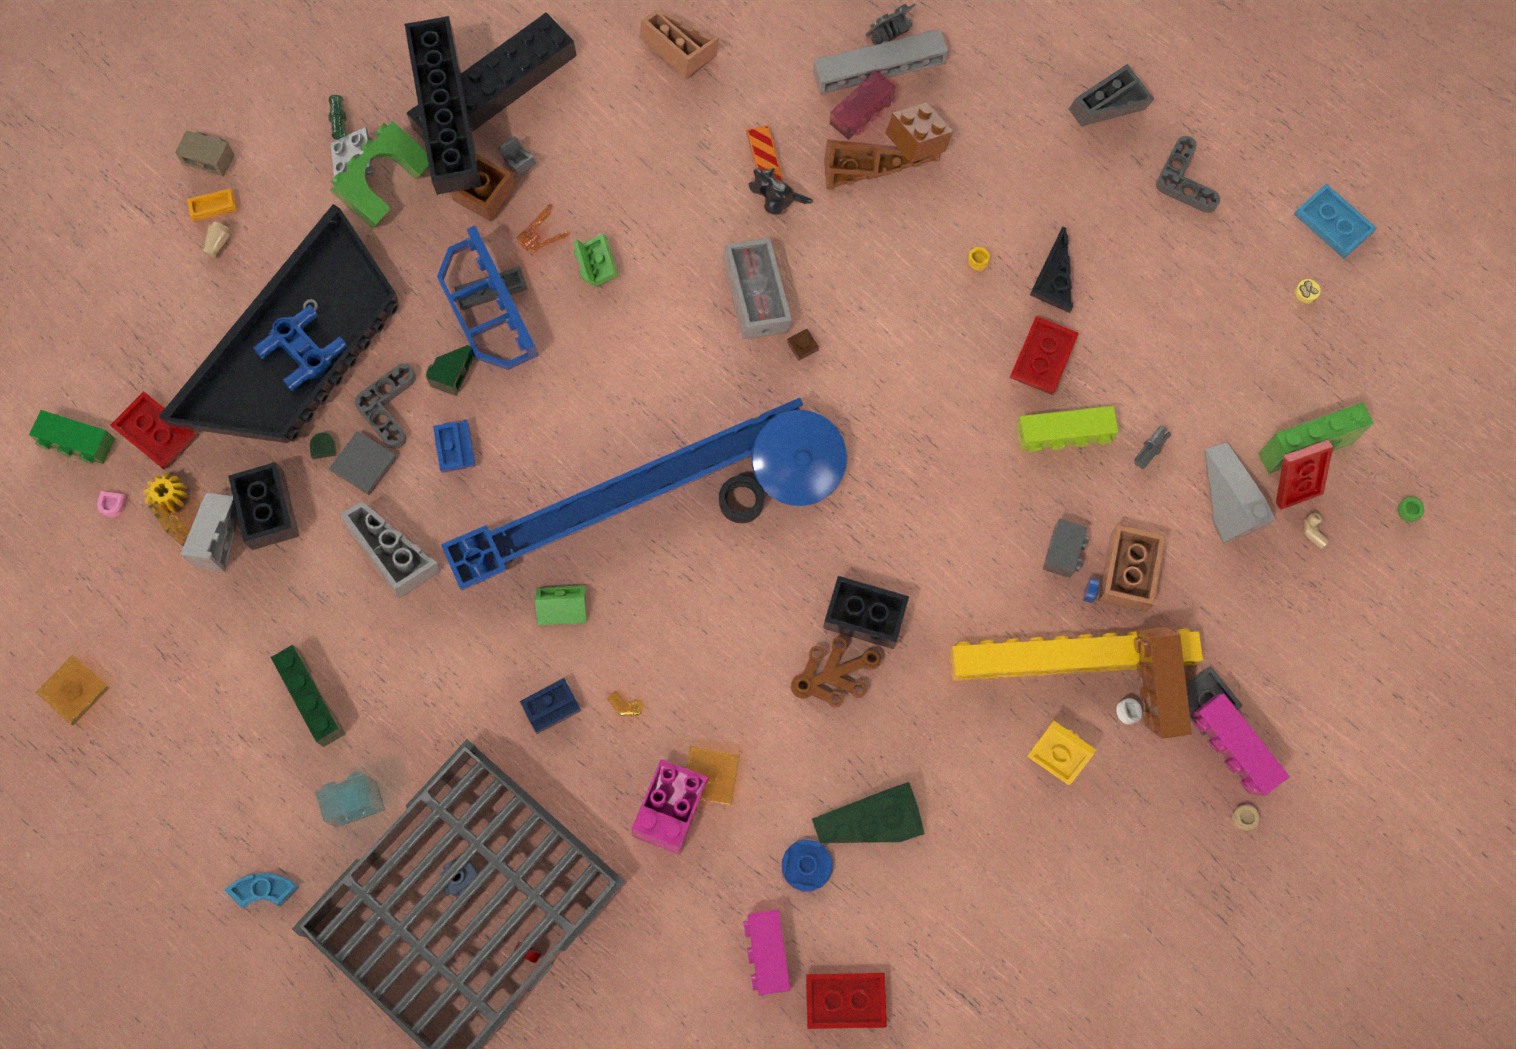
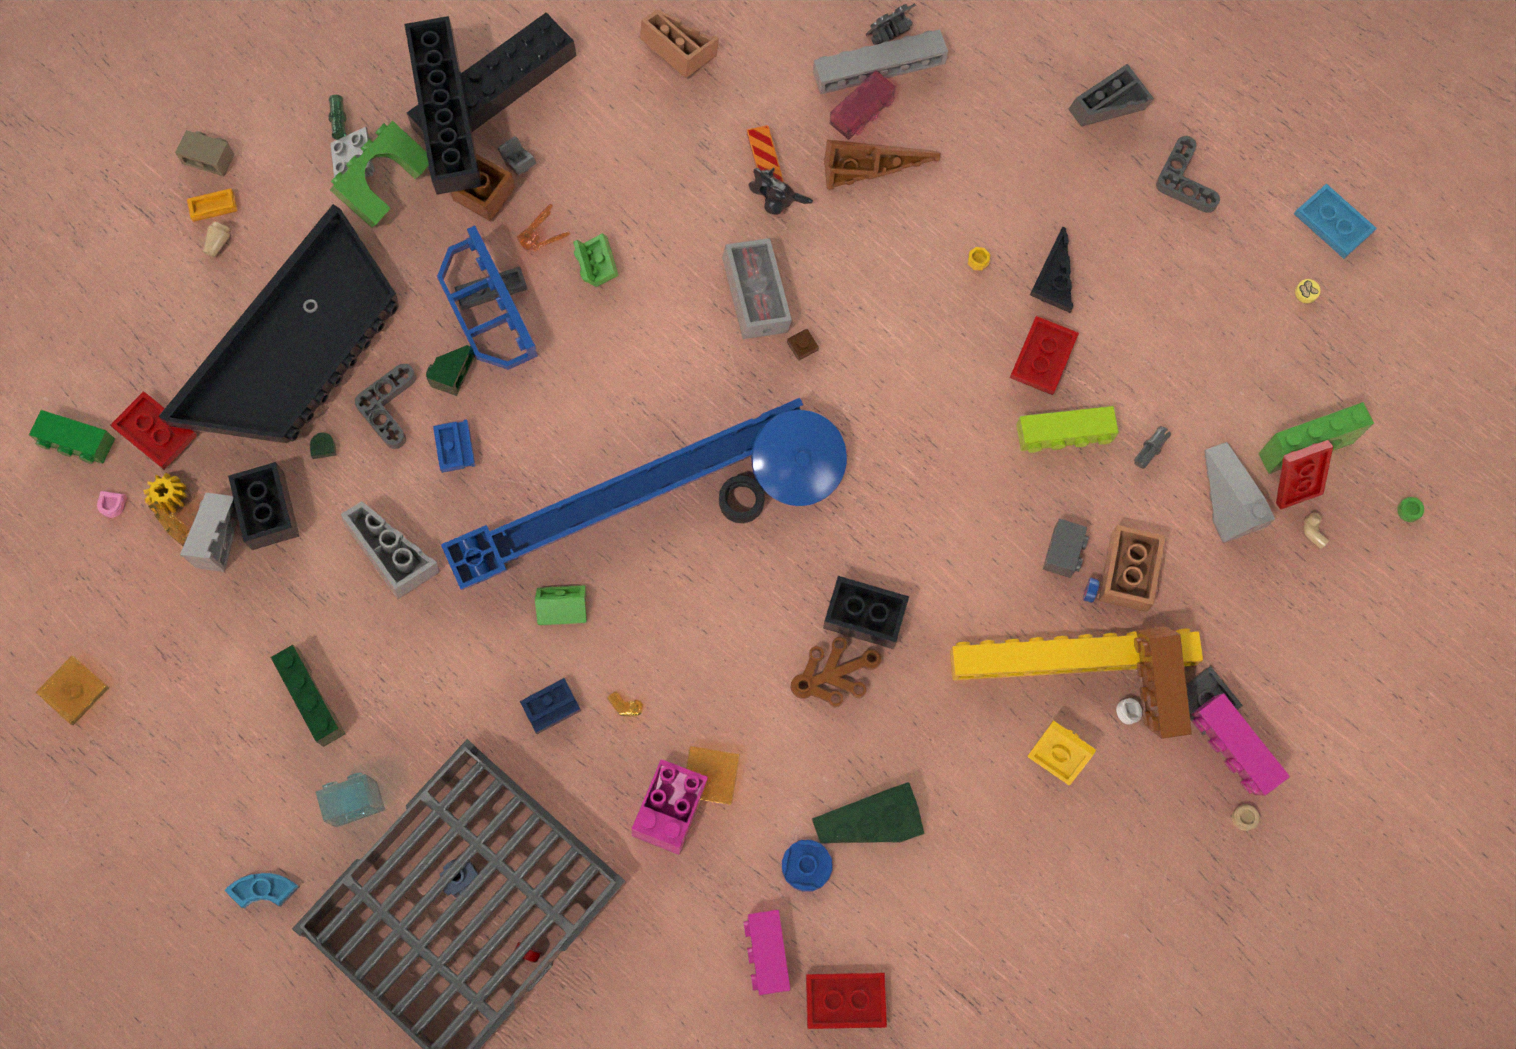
blue piece [253,305,348,391] -> none
dark grey tile [329,431,397,495] -> none
dark orange brick [885,102,953,163] -> none

